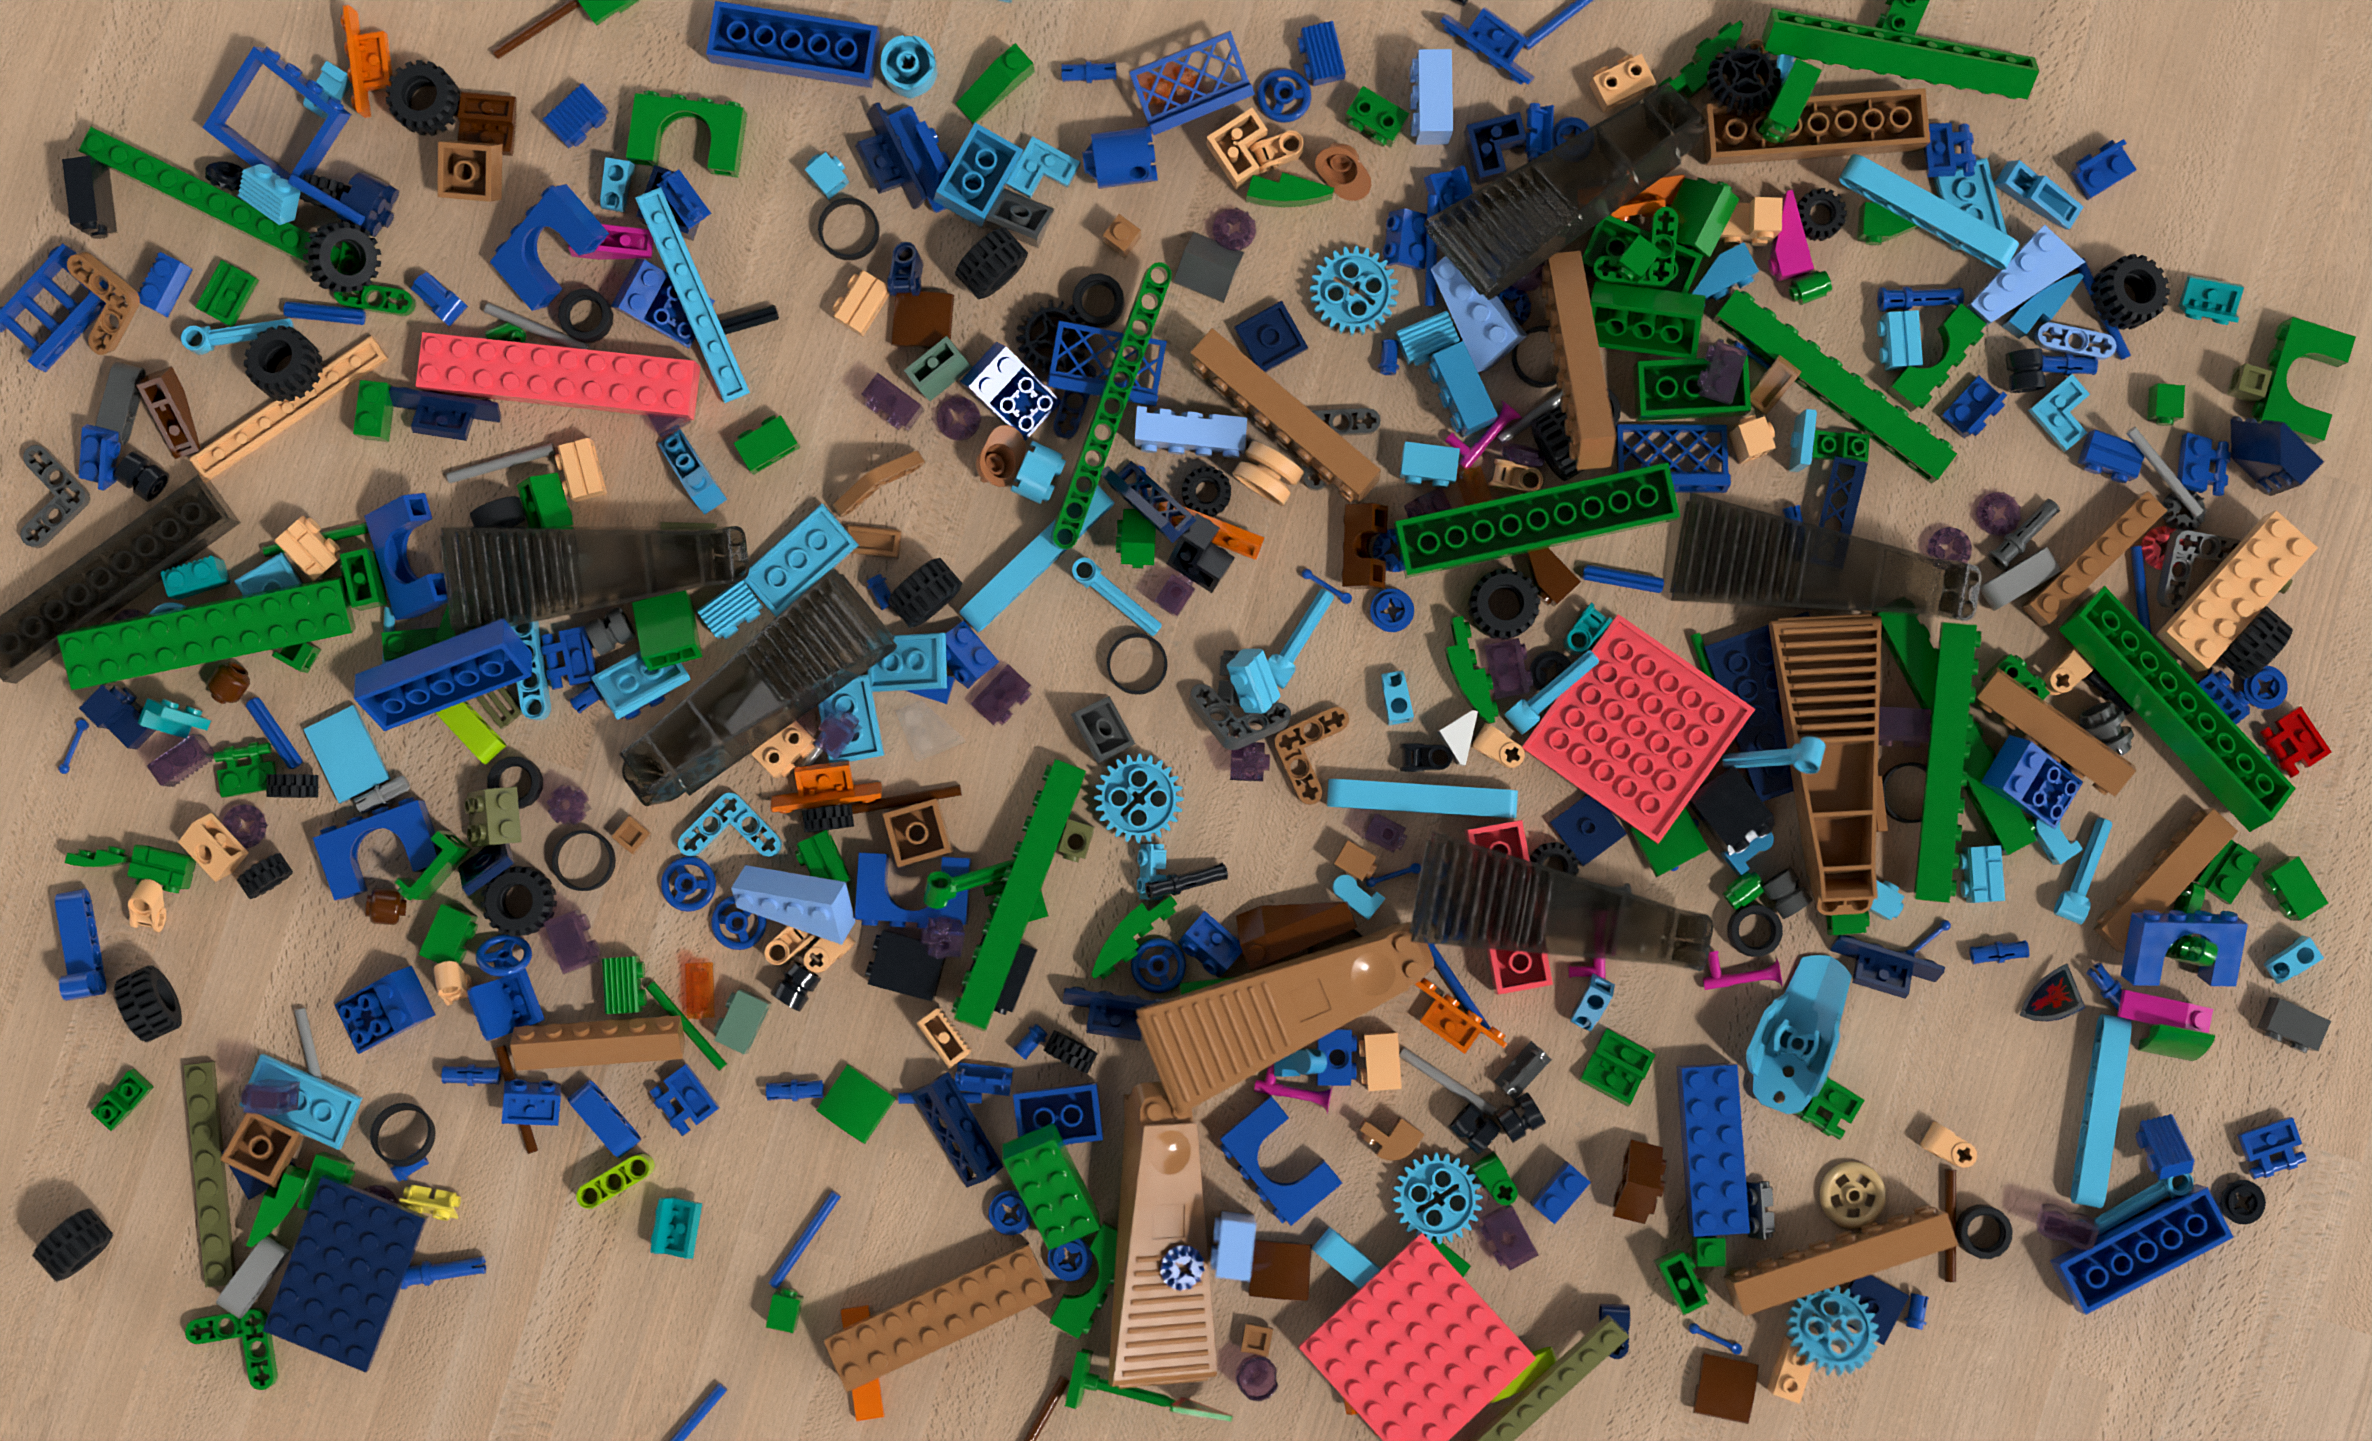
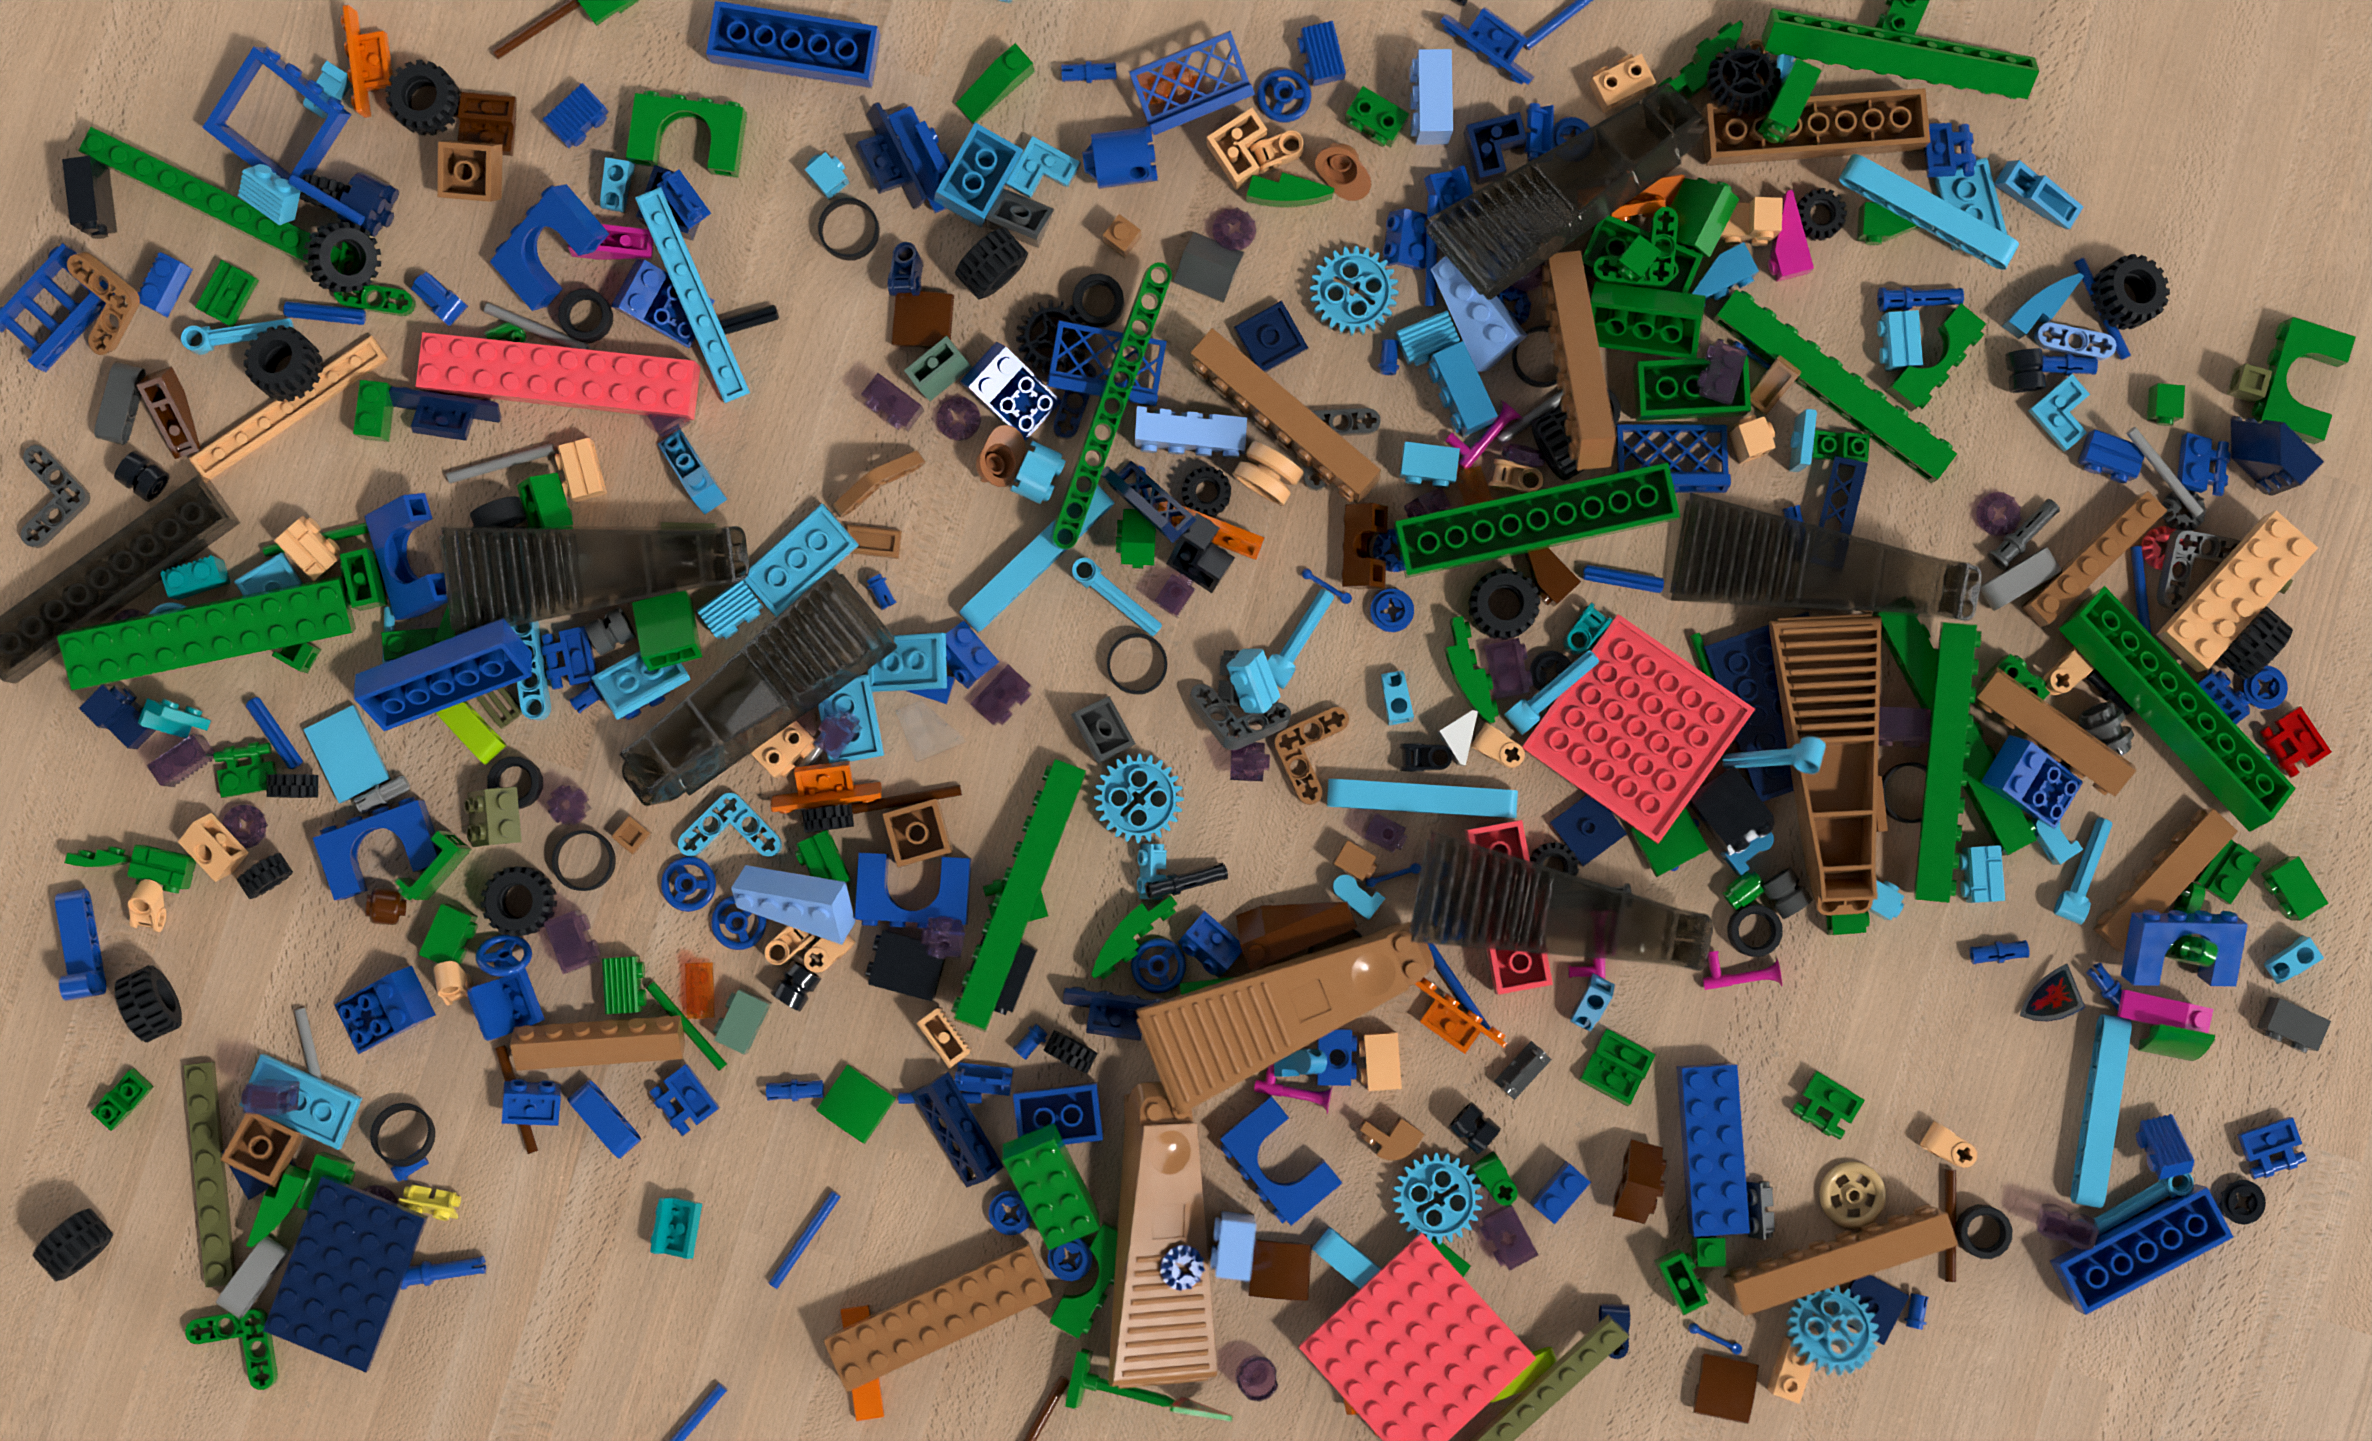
blue hinge [58,720,89,774] -> none
blue bracket [79,424,121,491] -> none
black gear [205,161,244,191] -> none
reddish brown head [207,662,250,704] -> none
blue pin [442,1064,501,1086] -> none
dark blue plate [458,843,514,896] -> none
lime beam [576,1153,655,1209] -> none
green brick [733,415,801,475] -> none
green brick [766,1288,804,1333] -> none
light nougat brick [832,270,890,337] -> none
medium azure brick [881,35,938,99] -> none
black tyre [888,558,962,628] -> none
green axle [923,859,1016,909] -> none
olive brick [1058,819,1095,863] -> none
medium nougat plate [1240,1322,1273,1357] -> none
light grey bar [1399,1047,1497,1117] -> none
black wheel [1494,1092,1546,1143] -> none
medium azure piece [1746,955,1852,1115] -> none
green brick [1789,270,1832,305] -> none
dark blue bracket [1830,935,1945,999] -> none
blue hinge [1904,920,1951,957] -> none
clear purple gear [1926,527,1972,571] -> none
blue bracket [1940,375,2007,438] -> none
light blue wedge [1966,225,2085,327] -> none
blue bracket [2071,139,2137,200] -> none
teal bracket [2178,275,2244,325] -> none

